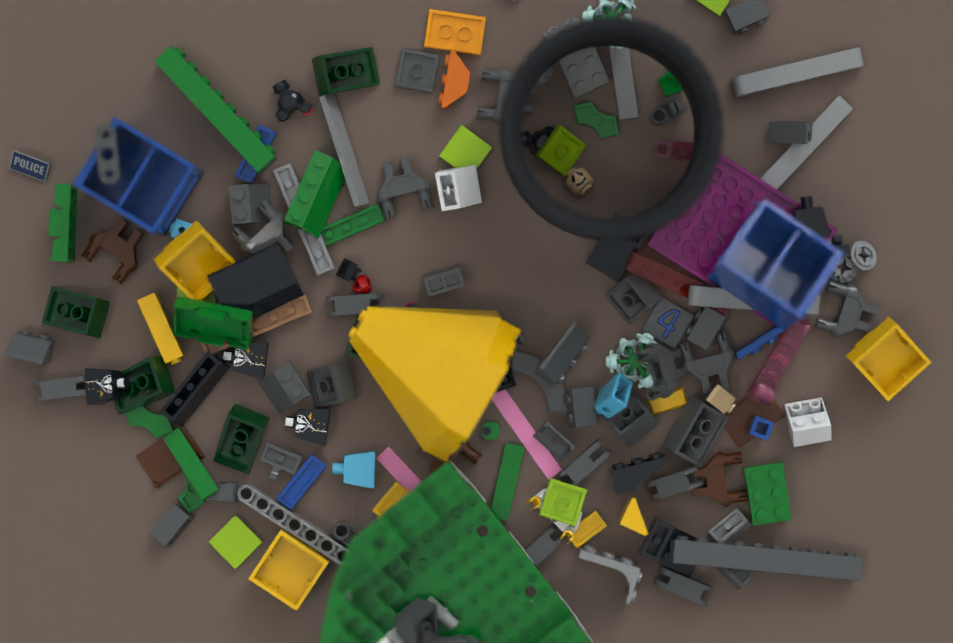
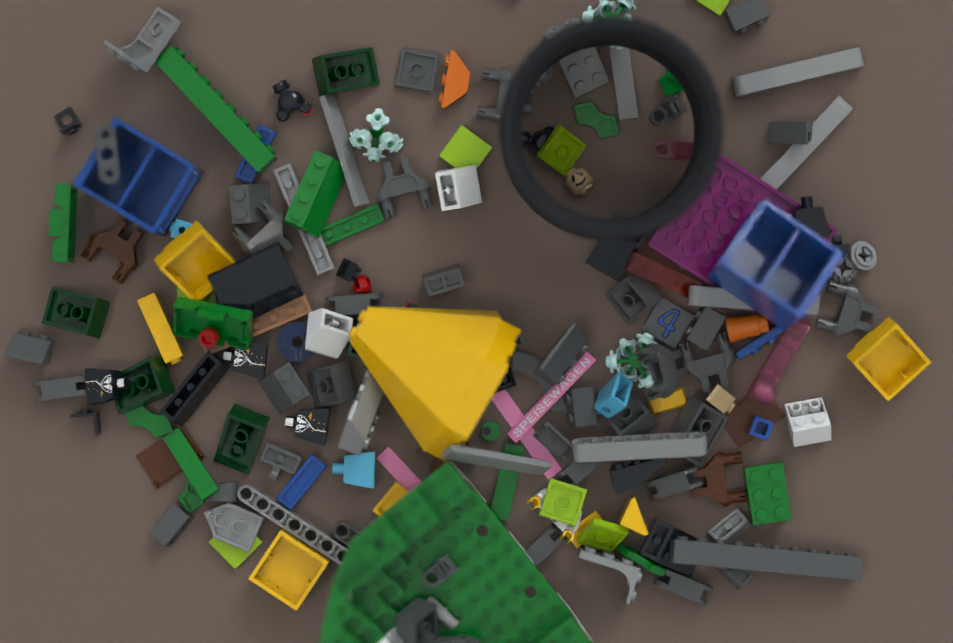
slope [9,150,52,182] -> none
light orange tile [424,9,486,56] -> none
none -> black bracket [55,107,82,136]
none -> black bracket [70,409,101,435]
none -> light grey bracket [103,7,181,73]
none -> red tile [199,328,219,348]
none -> light grey tile [204,502,264,552]
none -> dark blue wheel [277,322,315,362]
none -> white slope [305,308,353,359]
none -> light grey wedge [338,370,384,455]
none -> light aqua plant [349,108,404,162]
none -> dark grey piece [423,552,460,587]
none -> light grey tile [442,444,551,476]
none -> bright pink sticker [507,352,596,443]
none -> light grey beam [572,432,707,462]
none -> lime tile [577,518,629,553]
none -> green tile [616,543,666,576]
none -> orange plant [726,314,770,343]

